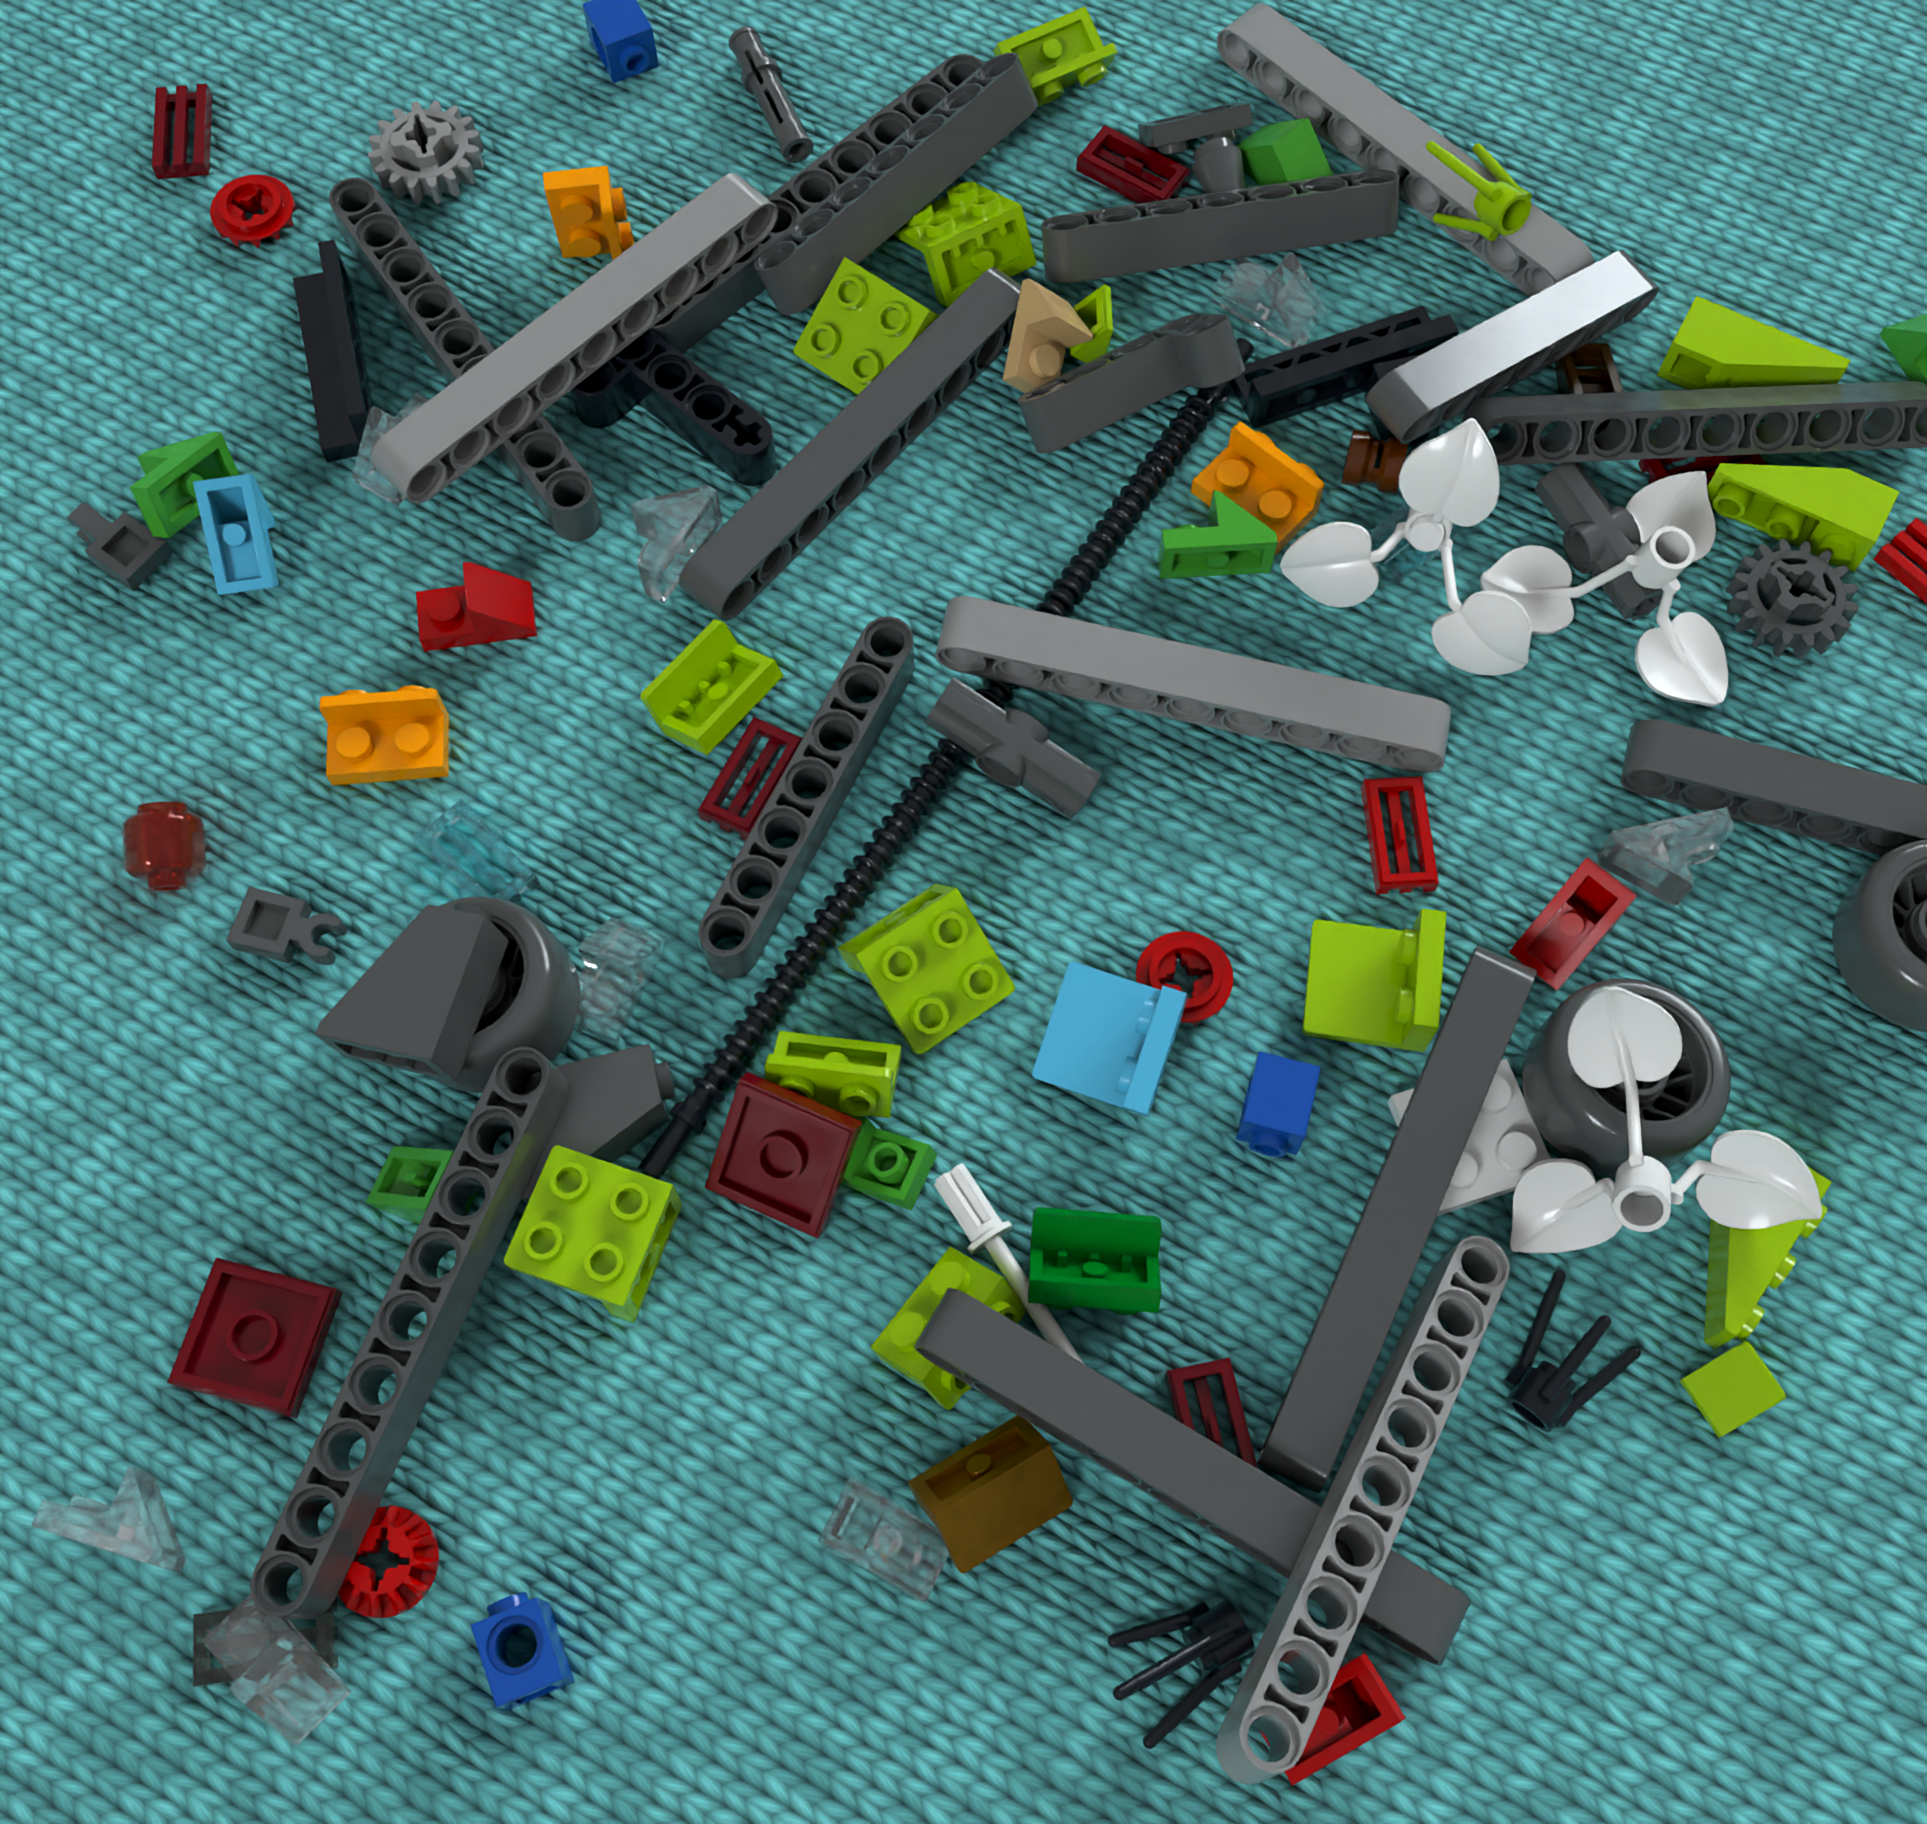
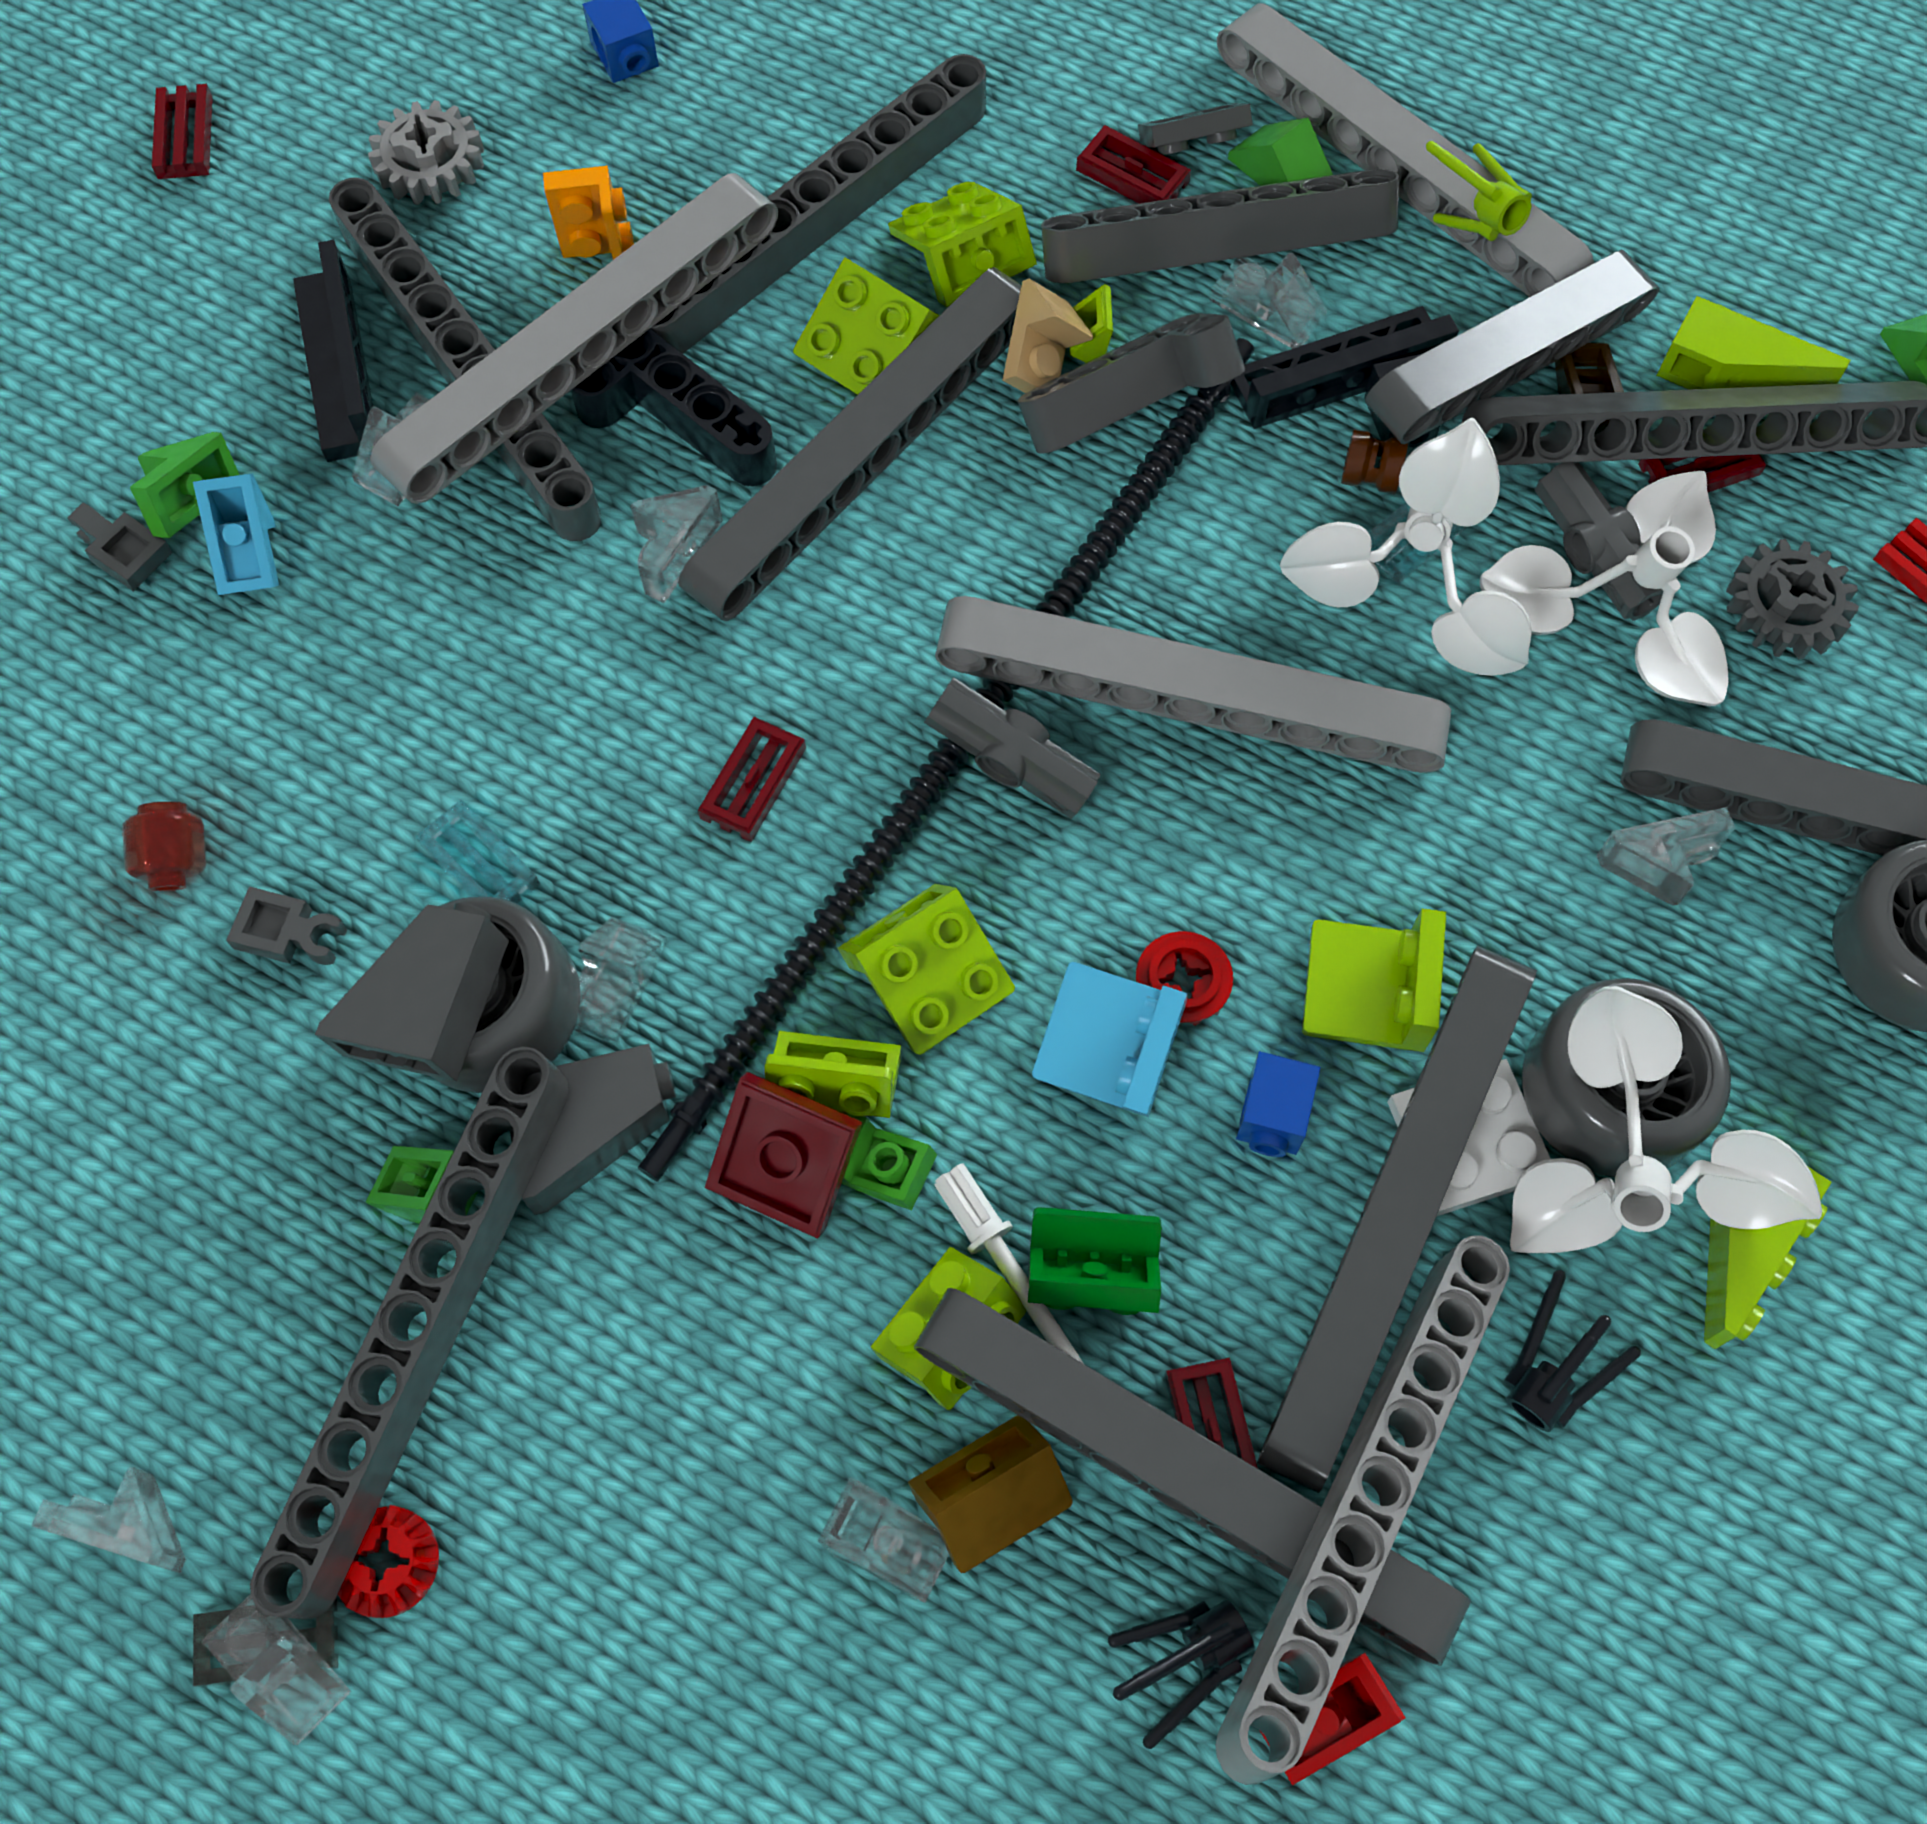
dark red tile [167,1258,343,1419] -> none
red gear [210,175,297,248] -> none
light orange bracket [319,685,449,786] -> none
red slope [416,562,537,652] -> none
blue brick [471,1592,575,1710] -> none
lime bracket [504,1145,683,1323] -> none
lime bracket [640,619,784,755] -> none
dark grey beam [698,616,915,979] -> none
dark grey pin [728,27,814,163] -> none
dark grey beam [754,53,1038,315] -> none
lime bracket [993,6,1118,106] -> none
bright green slope [1158,490,1278,579] -> none
light orange bracket [1191,421,1324,555] -> none
dark grey cone [1192,137,1246,194] -> none
red tile [1361,776,1439,895] -> none
red slope [1509,857,1638,991] -> none
lime slope [1679,1341,1786,1438] -> none
lime slope [1707,463,1900,572] -> none

